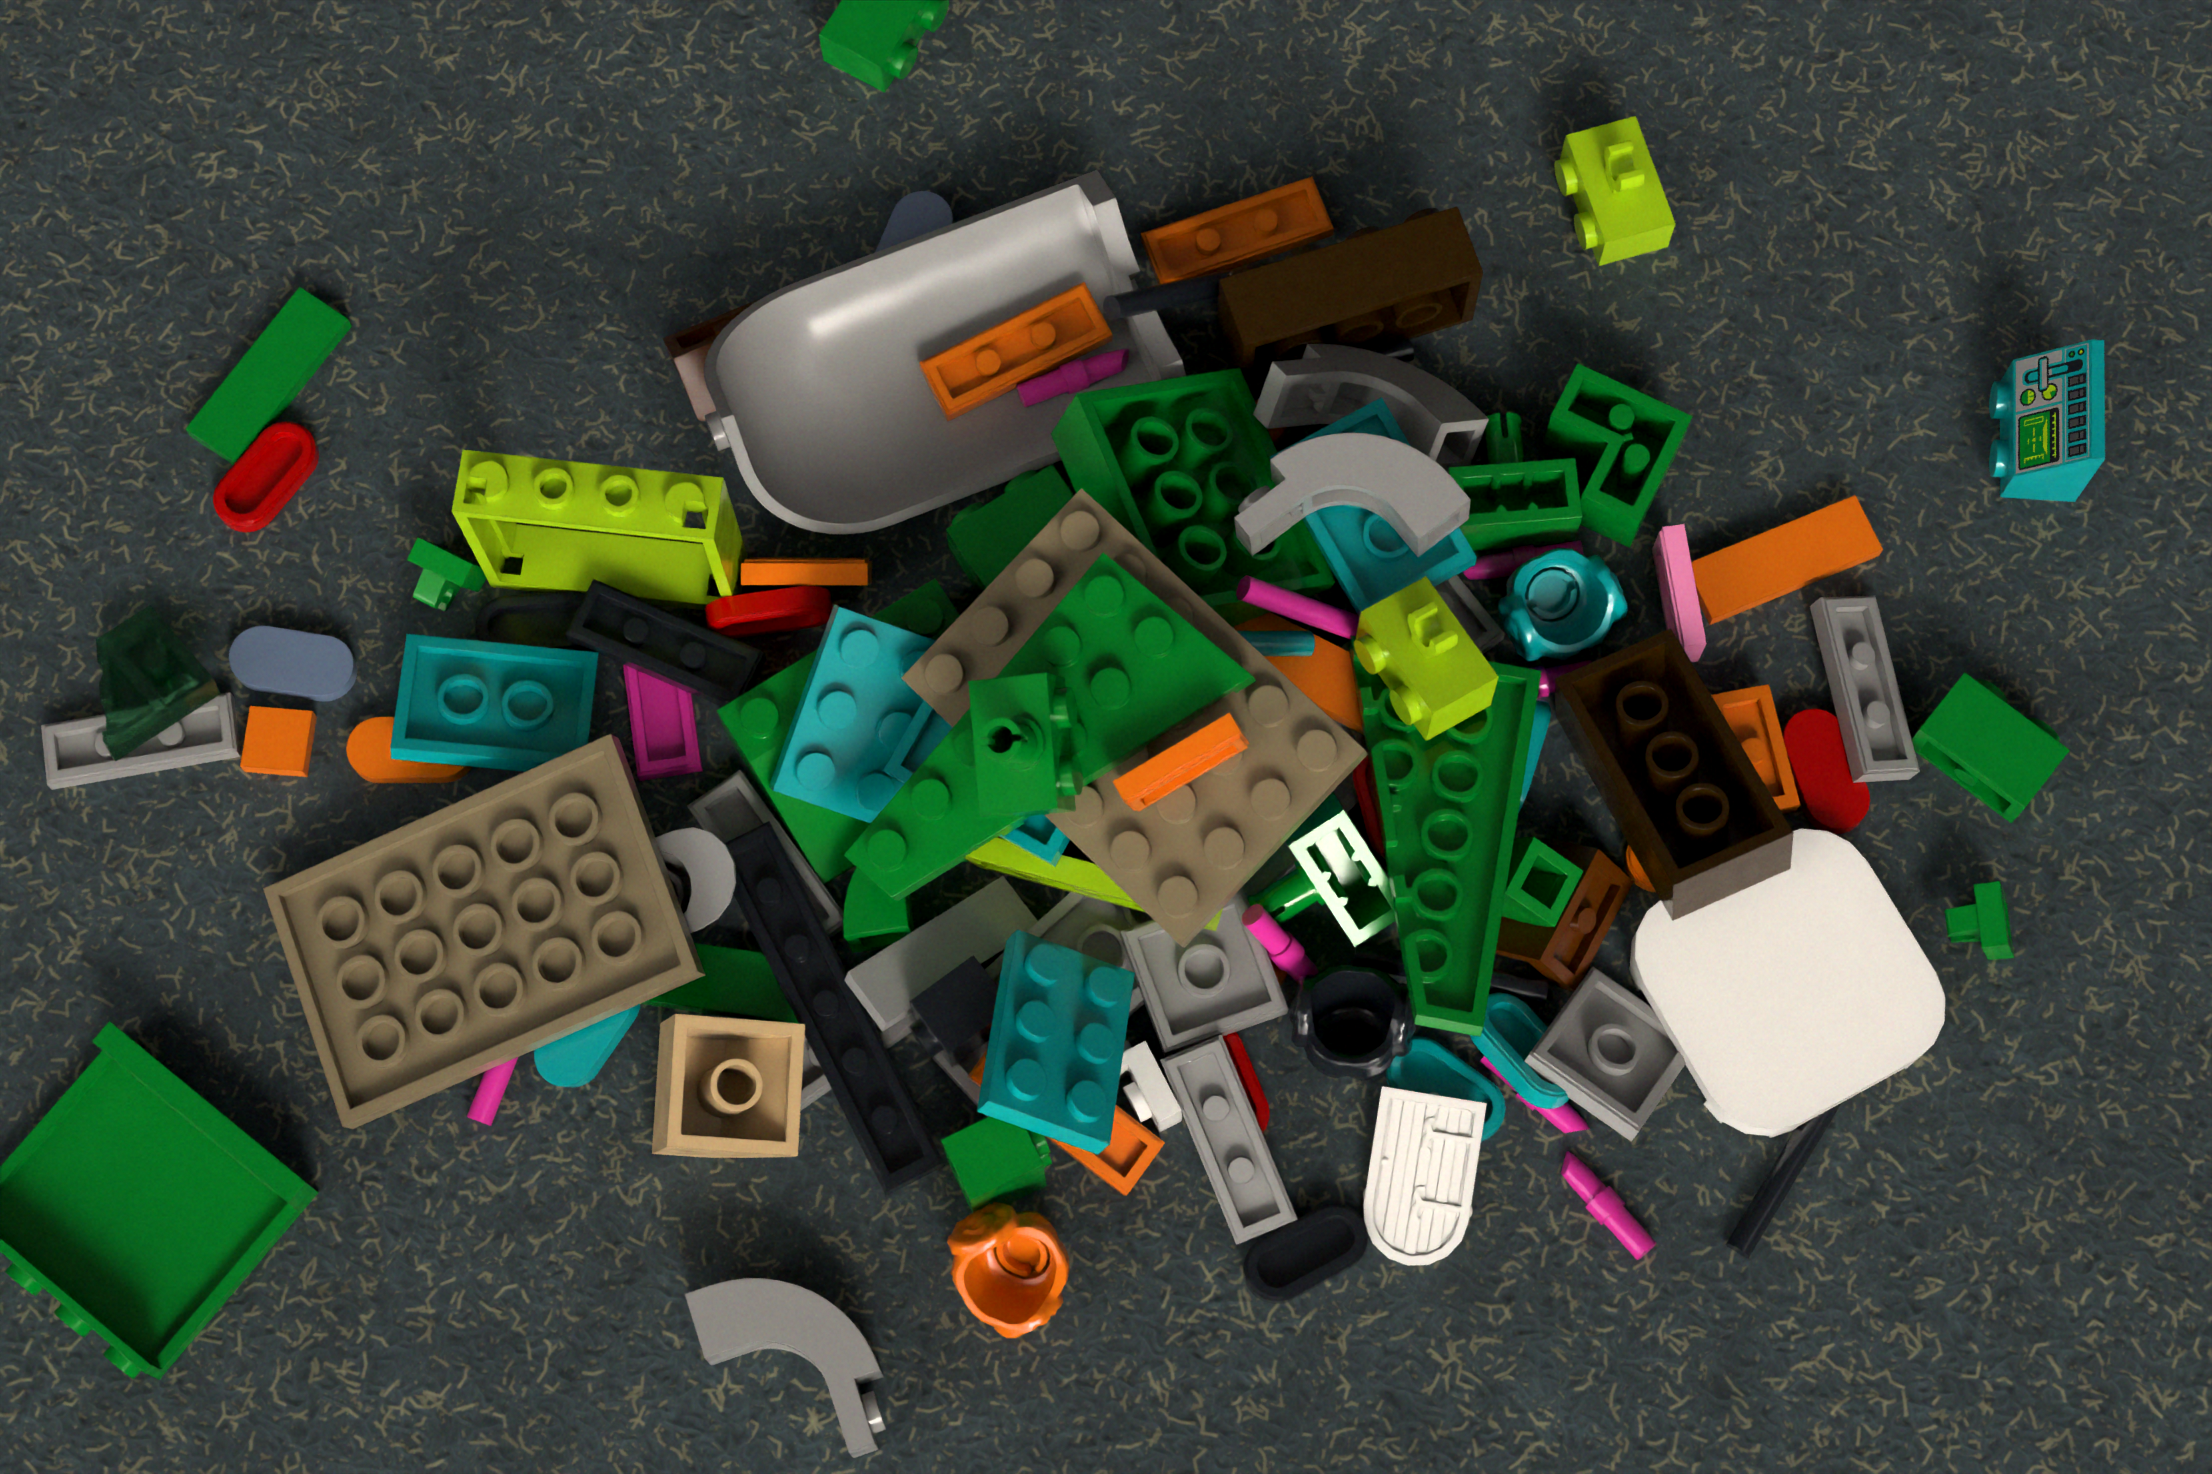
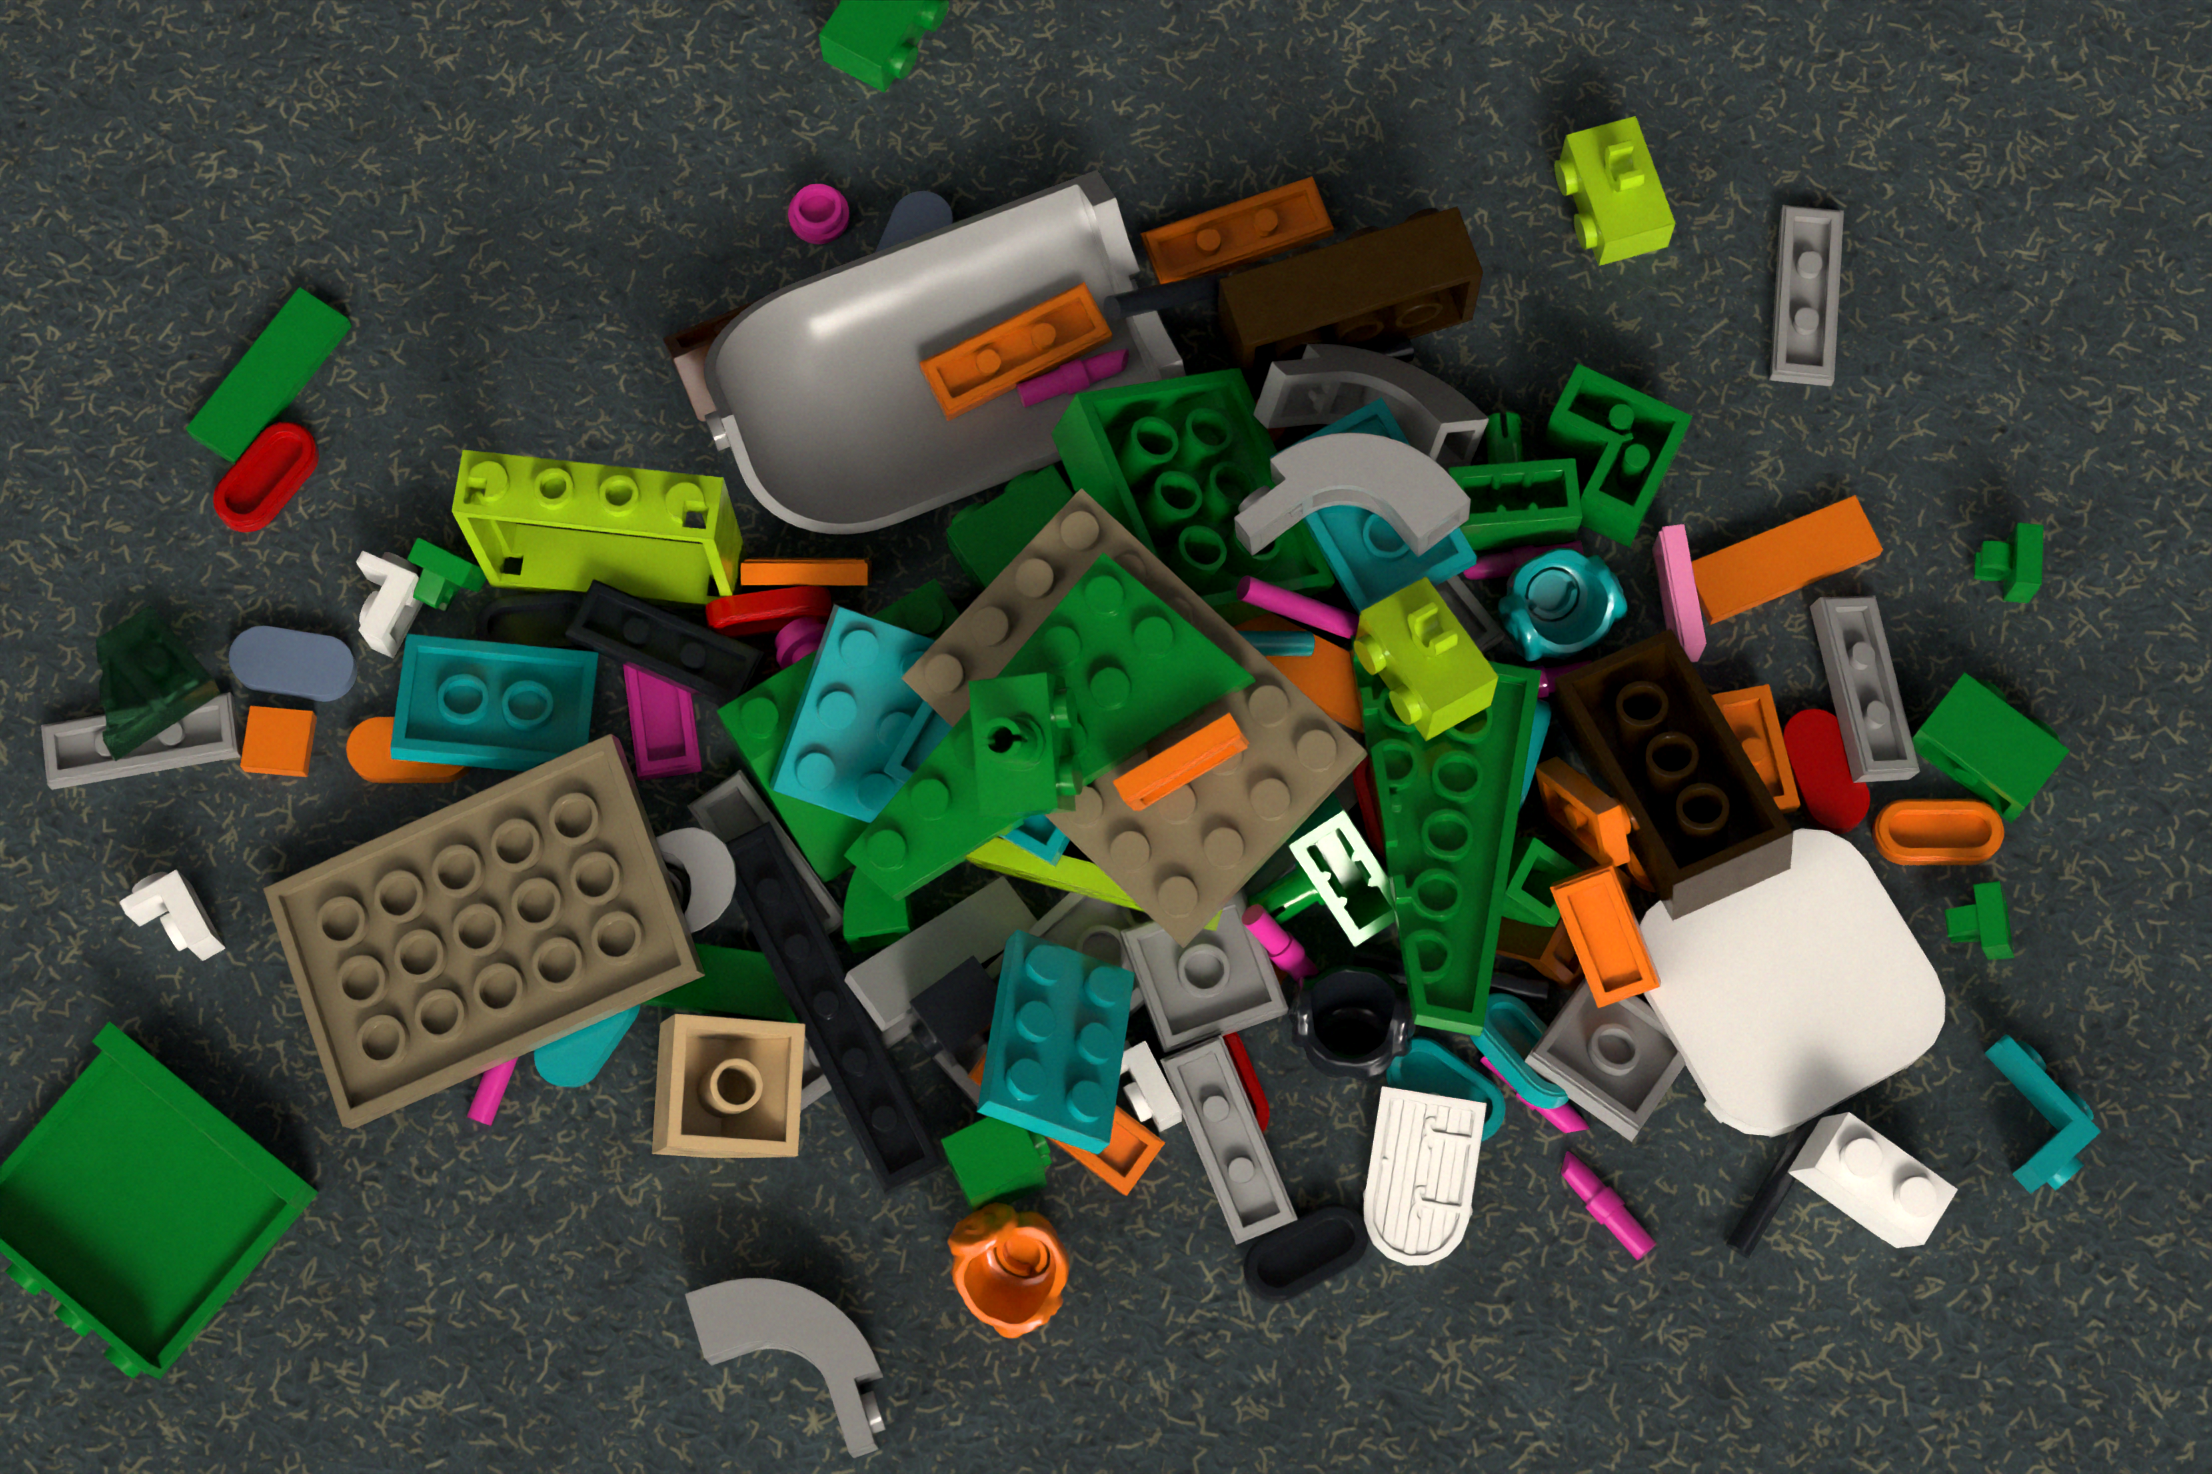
slope [1989,339,2105,502] -> none
none -> white bracket [120,869,225,961]
none -> white bracket [356,551,423,658]
none -> dark pink plate [775,617,827,670]
none -> dark pink plate [788,184,850,244]
none -> orange plate [1535,756,1631,867]
none -> orange tile [1550,861,1661,1008]
none -> light grey tile [1770,205,1844,386]
none -> white brick [1788,1112,1958,1248]
none -> orange tile [1872,799,2004,865]
none -> green tile [1973,523,2044,603]
none -> teal bracket [1984,1034,2101,1194]

